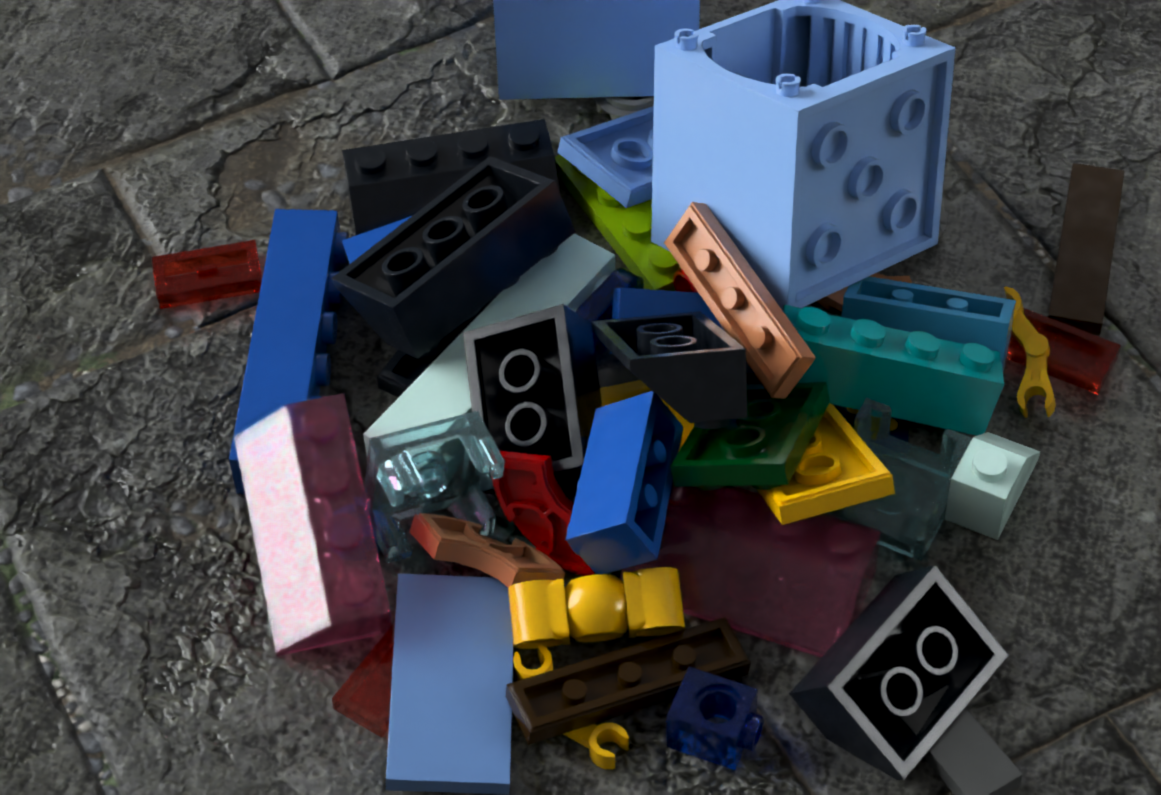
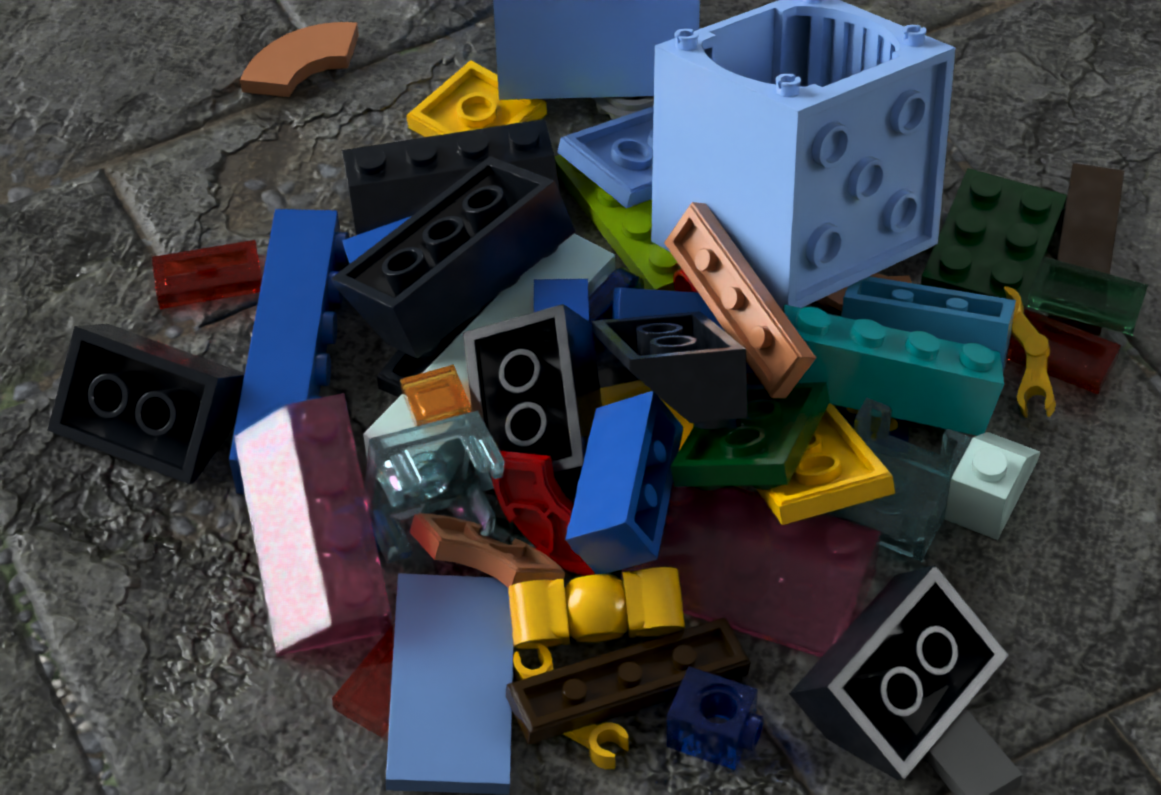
none -> black slope [47,324,245,484]
none -> nougat tile [240,22,359,97]
none -> clear orange tile [400,364,472,433]
none -> yellow tile [406,60,547,137]
none -> blue tile [534,279,589,321]
none -> dark green plate [921,168,1067,313]
none -> clear green tile [1027,256,1148,336]

